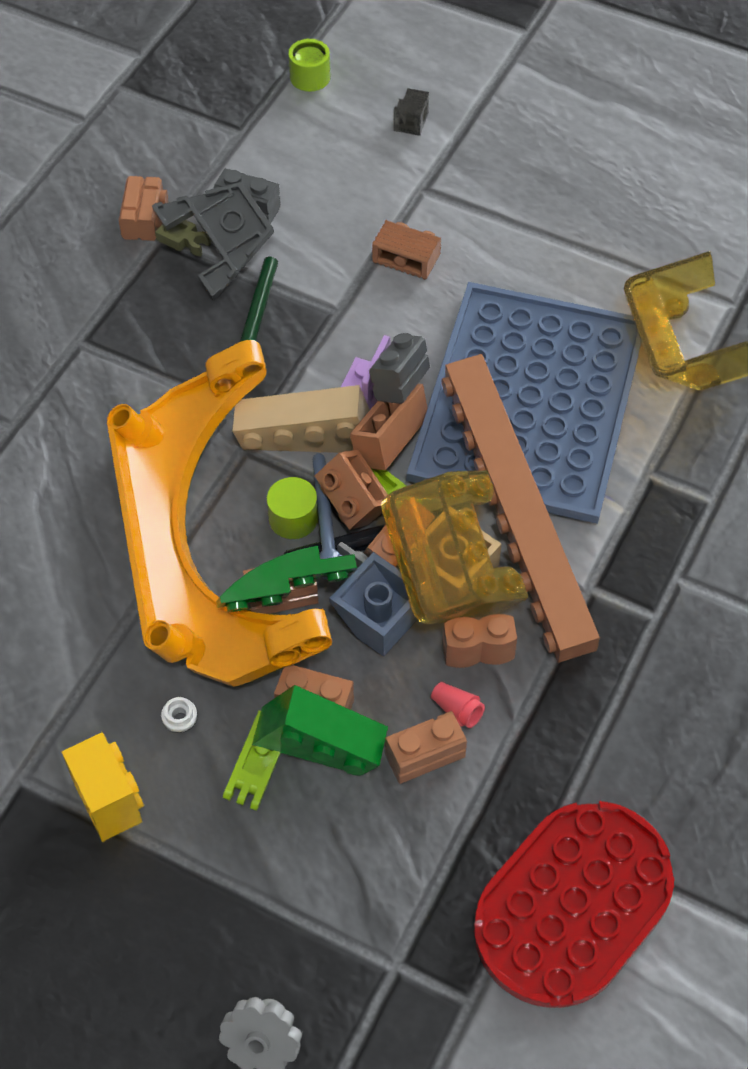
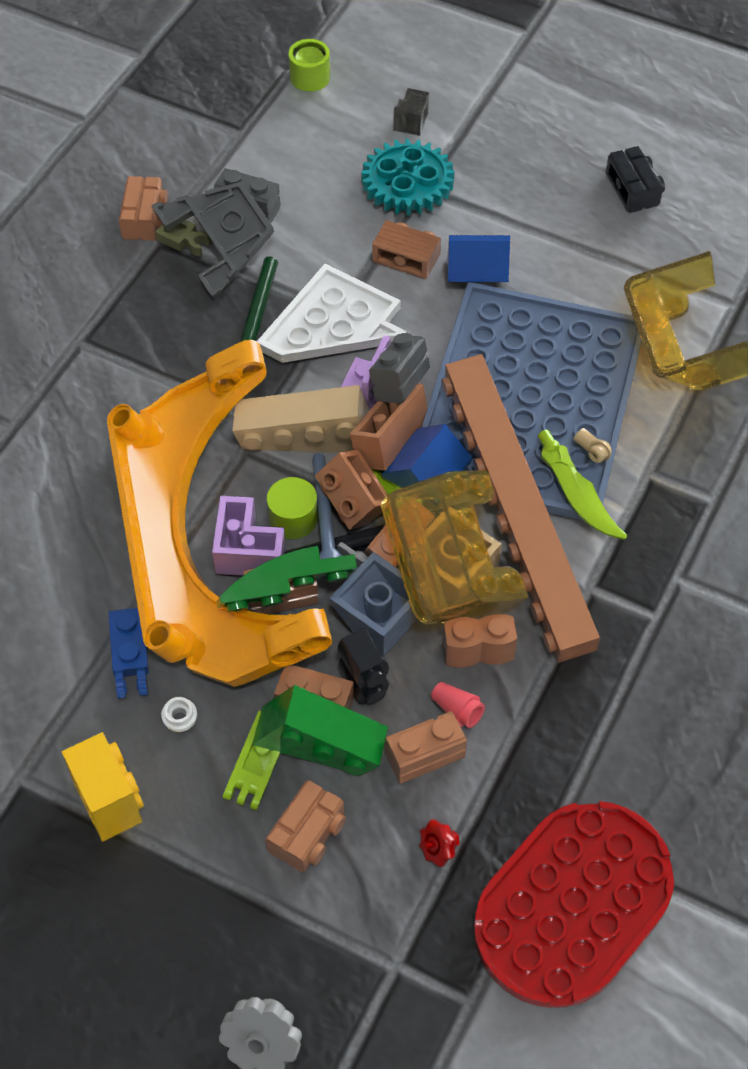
none -> blue hinge [108,608,149,699]
none -> lavender brick [212,496,286,576]
none -> white wing [257,264,407,363]
none -> nougat brick [265,780,346,873]
none -> black brick [338,628,389,705]
none -> teal gear [361,138,455,216]
none -> blue slope [382,424,472,507]
none -> red piece [419,819,460,867]
none -> blue slope [447,235,510,282]
none -> lime sword [538,429,627,540]
none -> tan arm [574,428,612,463]
none -> black brick [606,146,665,213]

